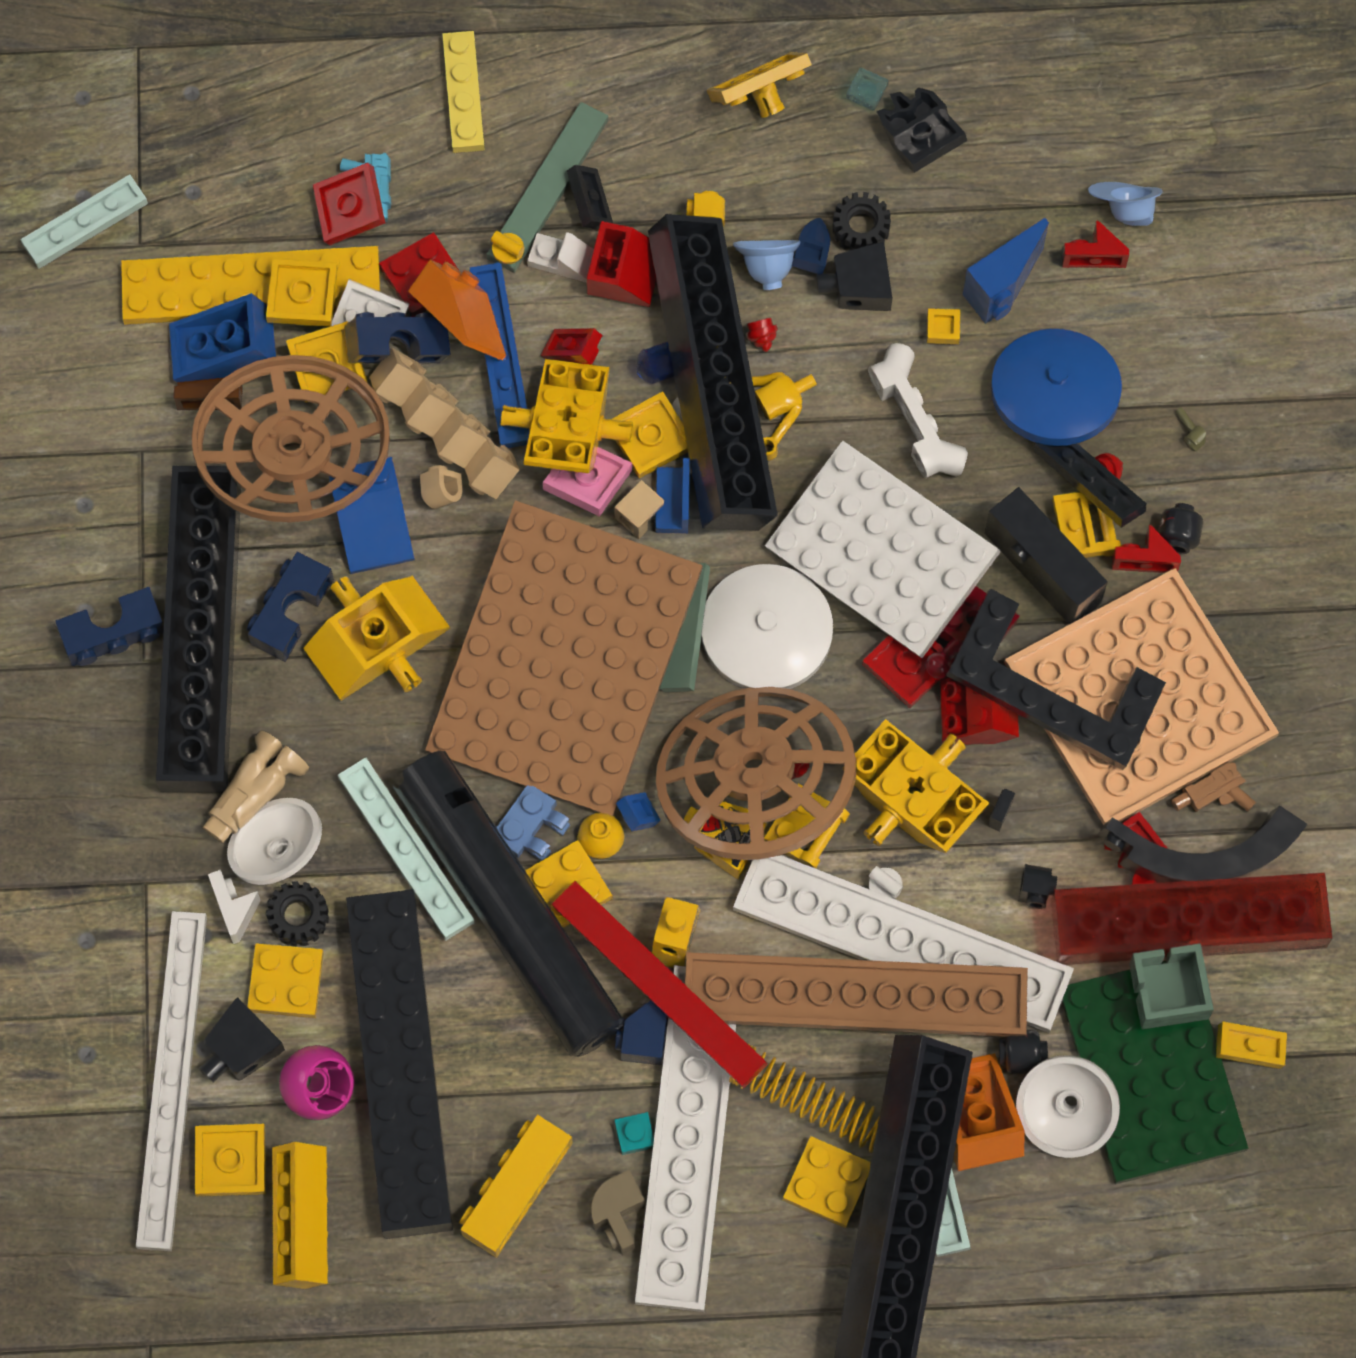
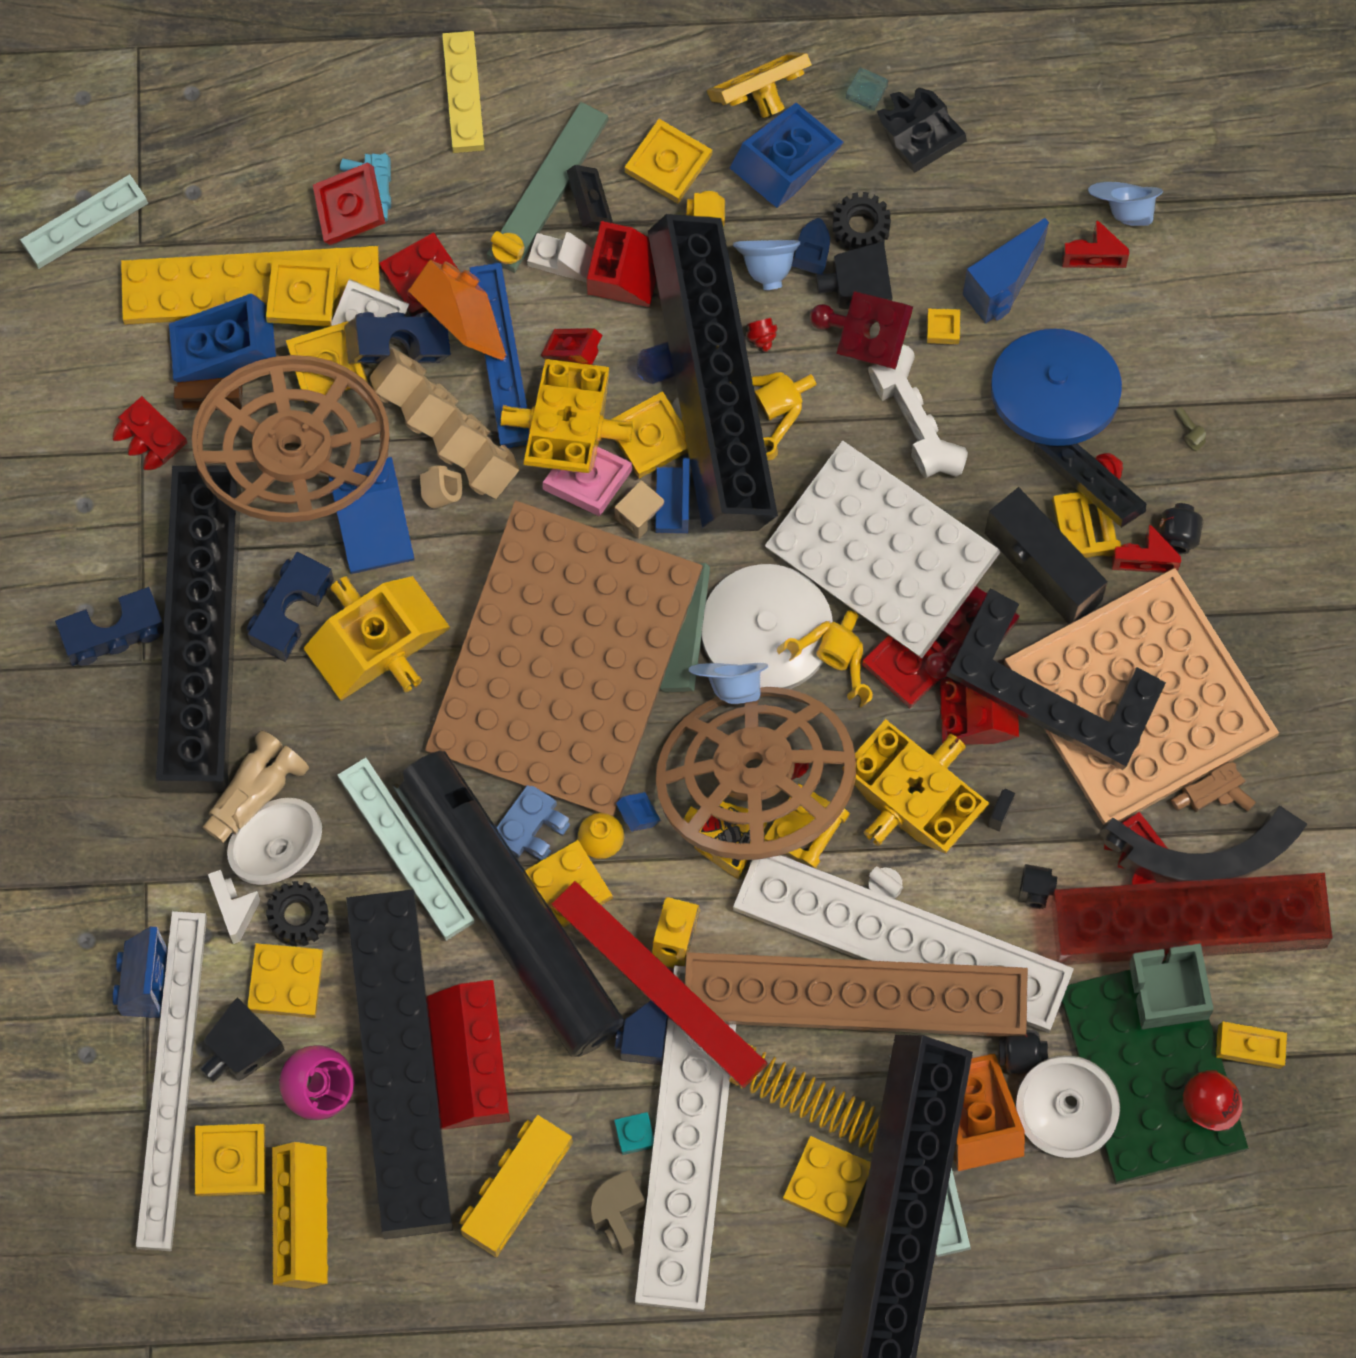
none -> red plate [113,396,188,470]
none -> blue slope [113,926,168,1018]
none -> red slope [427,980,510,1130]
none -> yellow plate [624,119,712,204]
none -> light blue piece [689,663,768,704]
none -> blue slope [730,103,844,208]
none -> yellow piece [777,610,873,707]
none -> dark red plate [810,291,913,370]
none -> red helmet [1183,1070,1242,1131]

